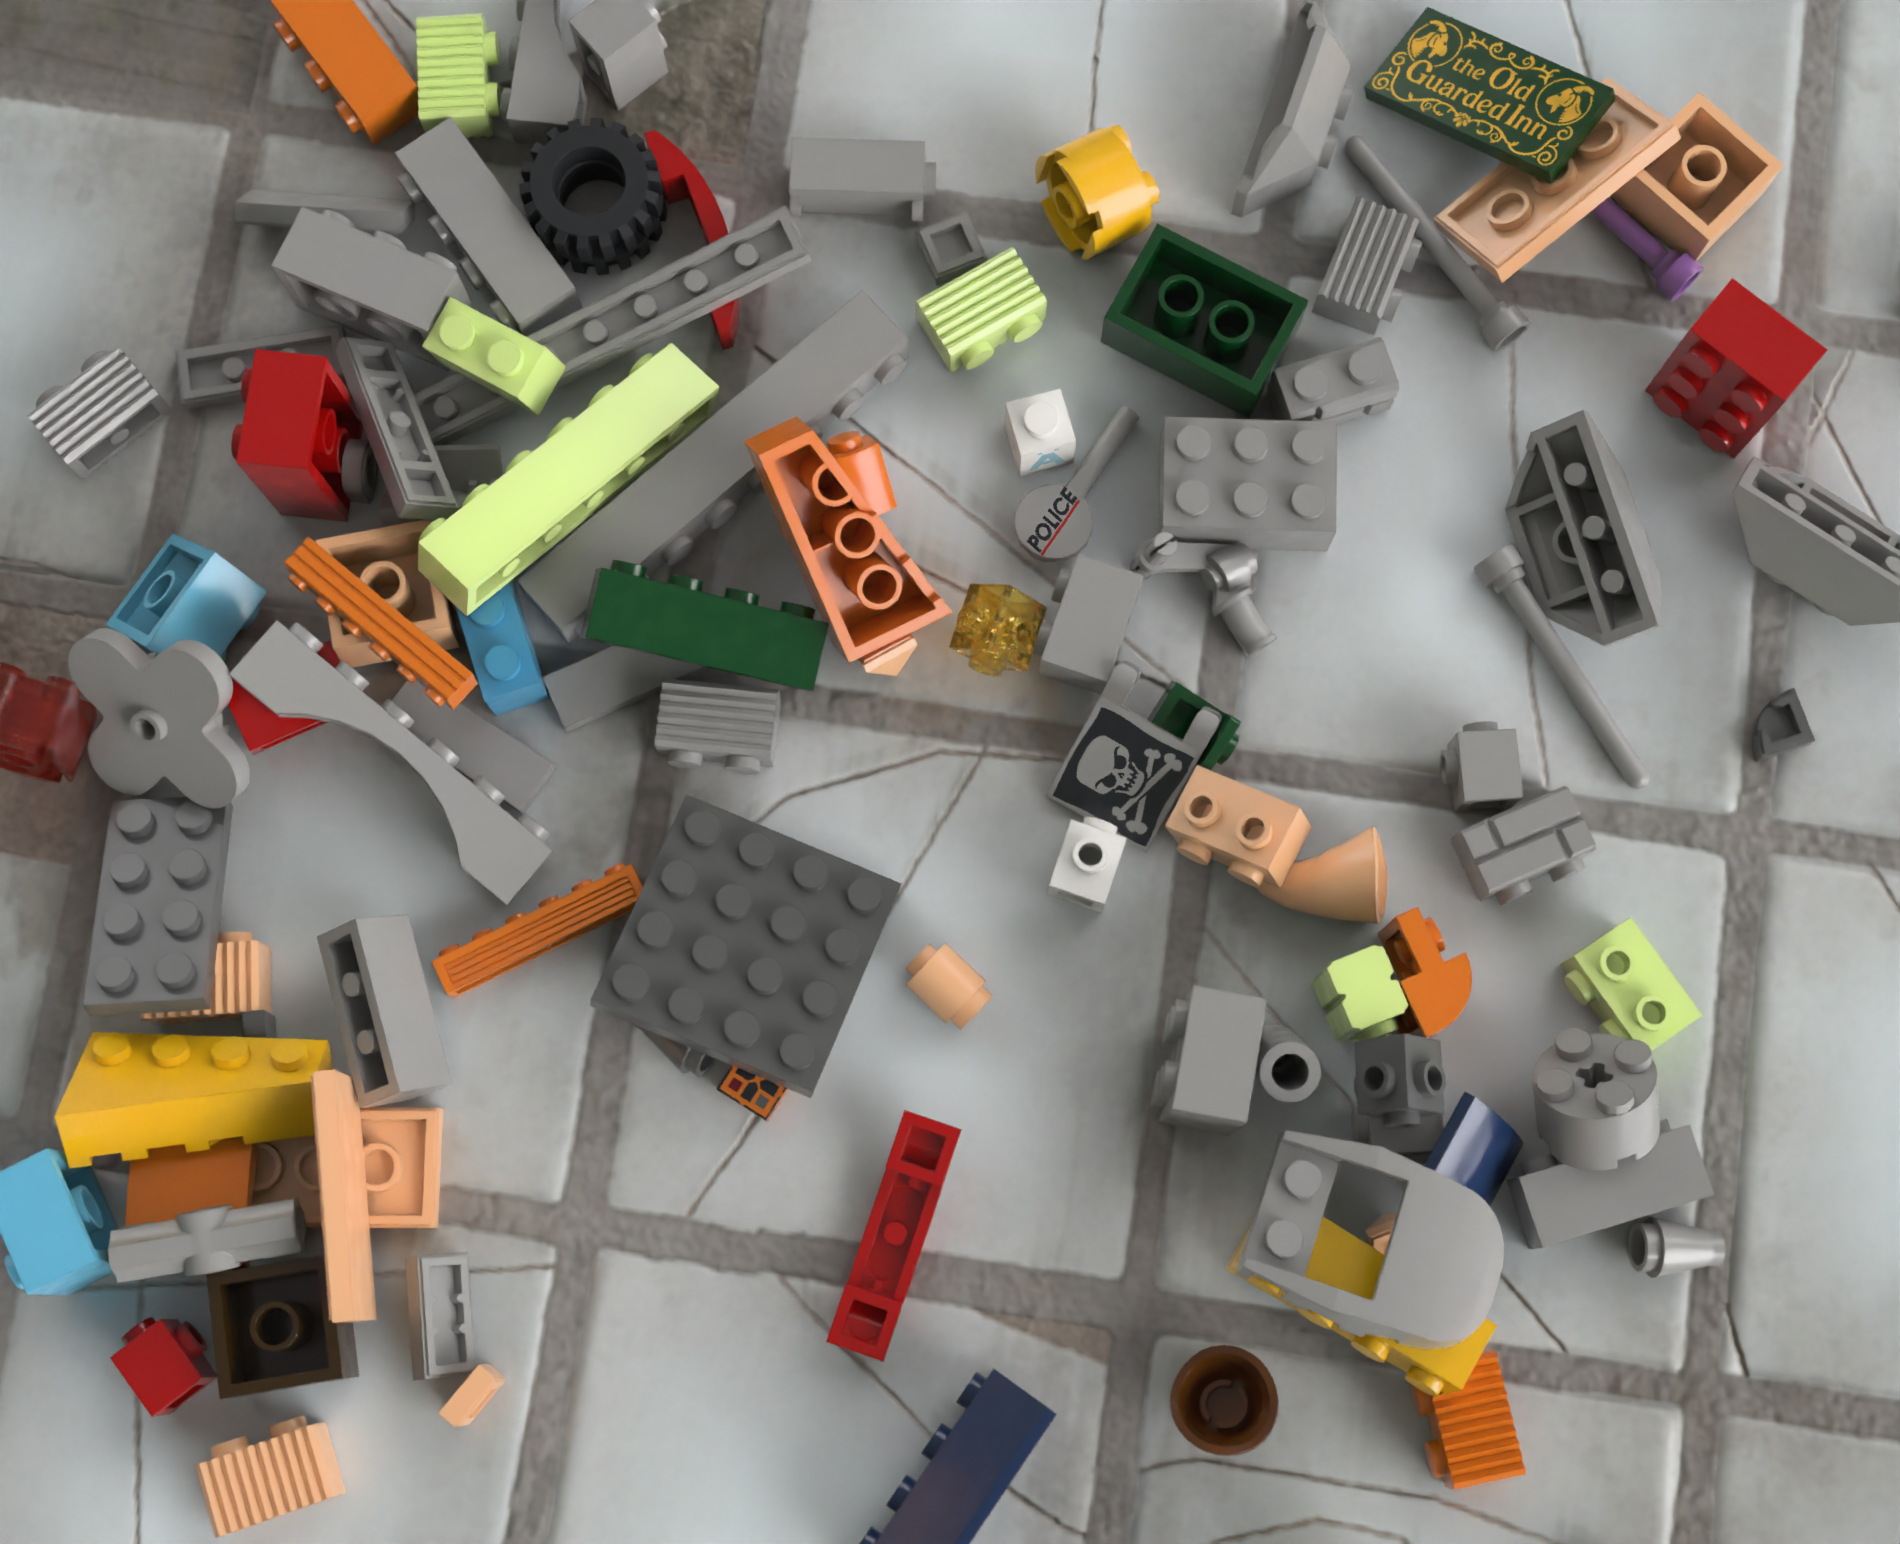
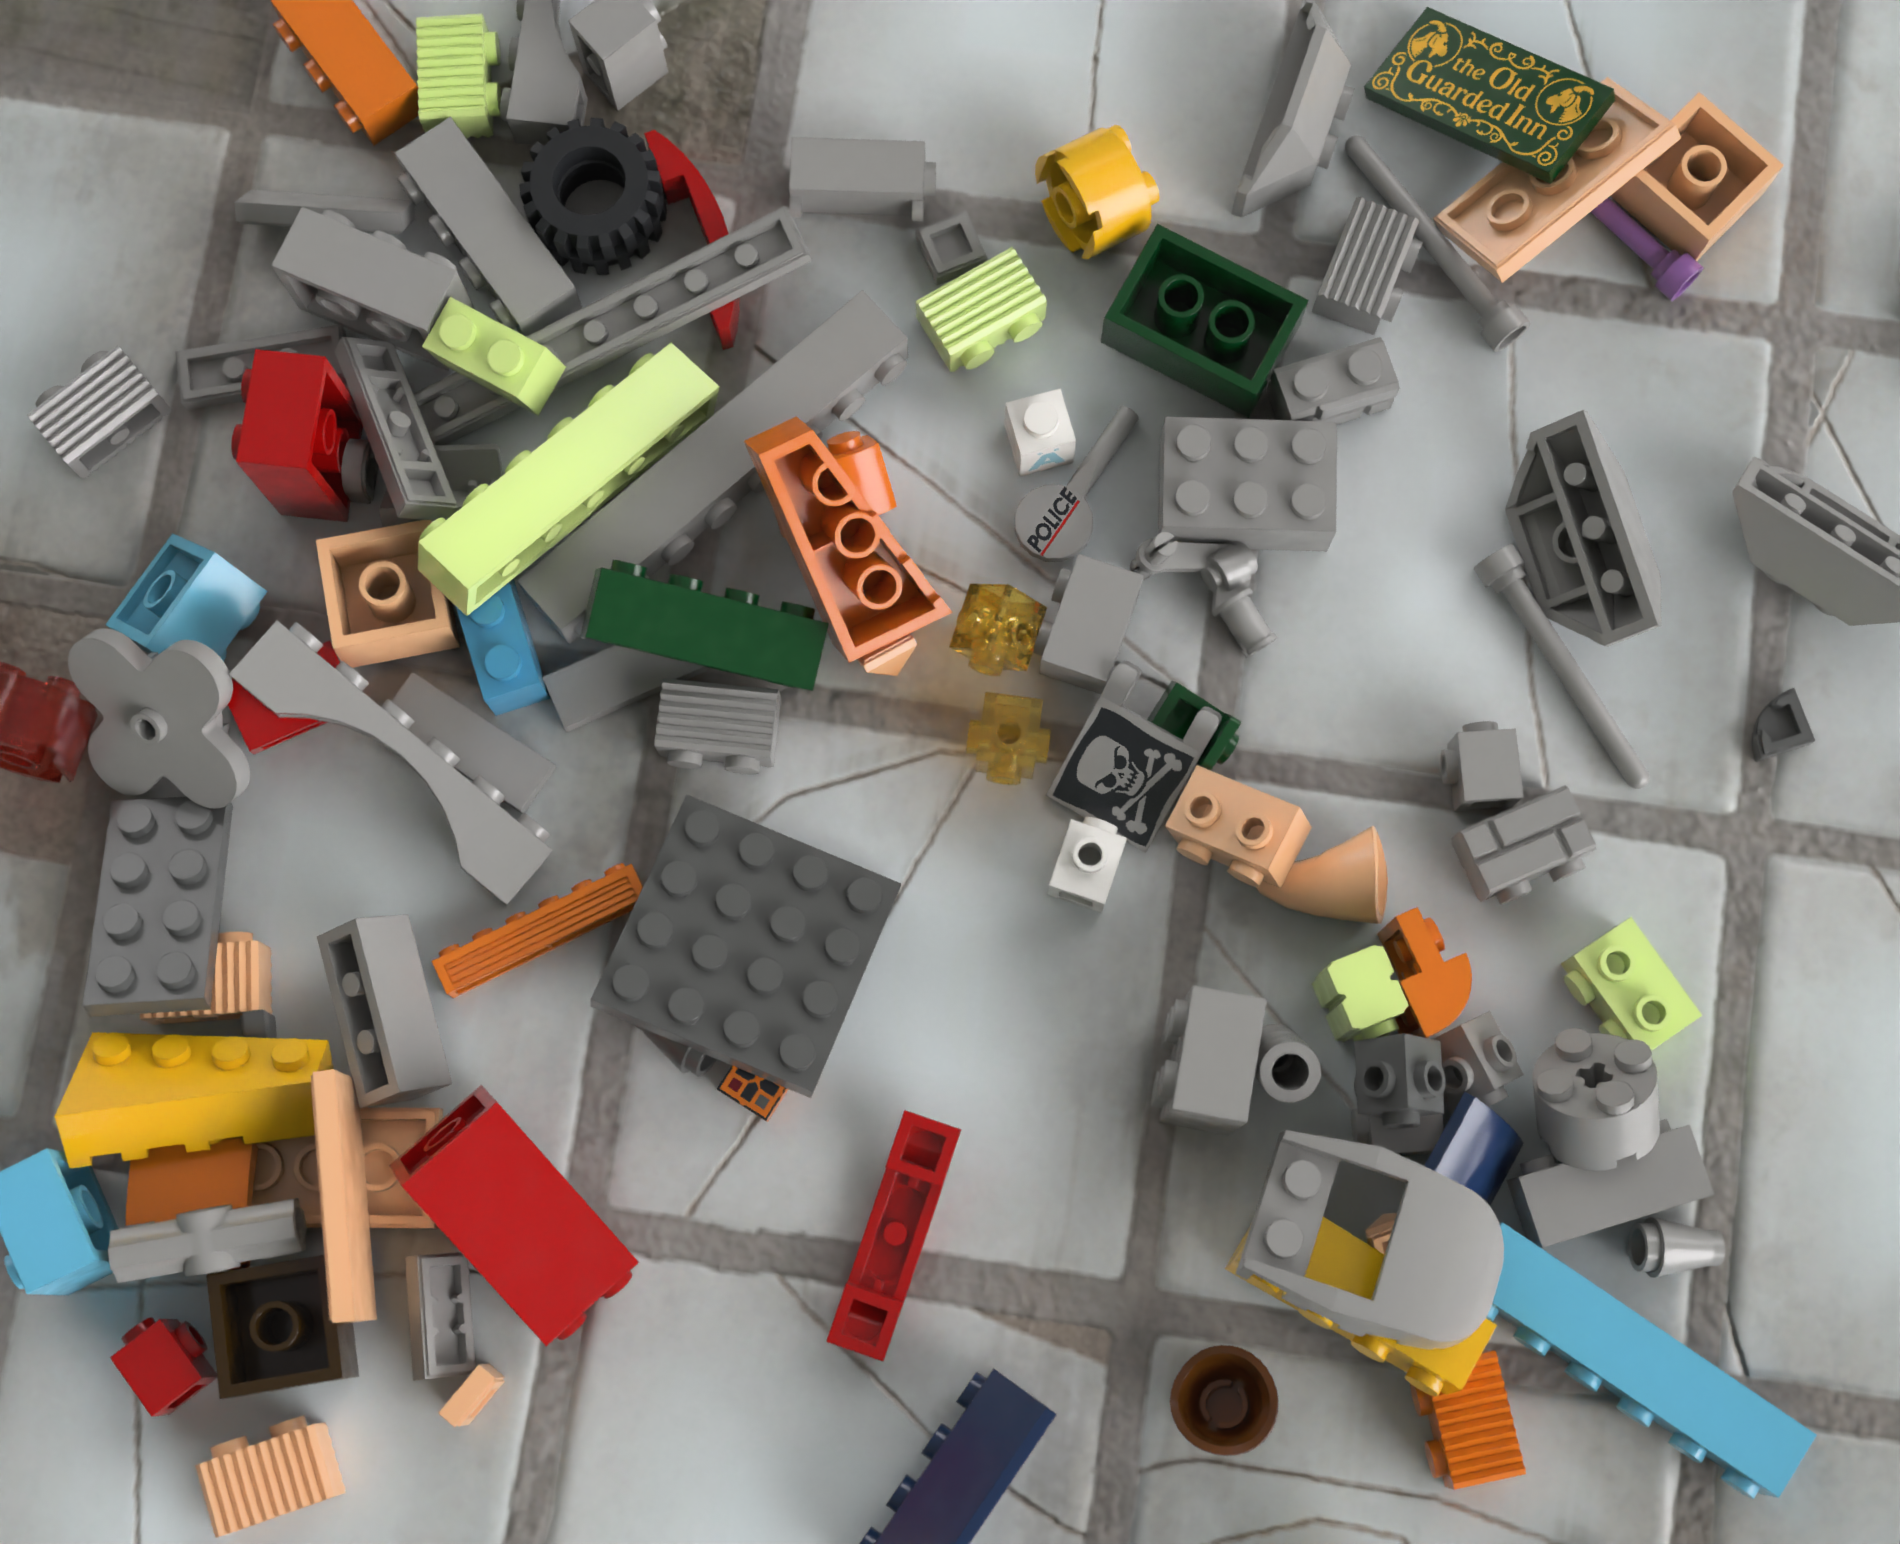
orange piece [283,537,478,710] -> none
light nougat brick [905,943,993,1030] -> none
red brick [1645,278,1827,459] -> none
none -> red slope [389,1085,639,1347]
none -> clear yellow brick [966,692,1051,785]
none -> light grey brick [1434,1011,1524,1112]
none -> medium azure brick [1486,1222,1817,1499]

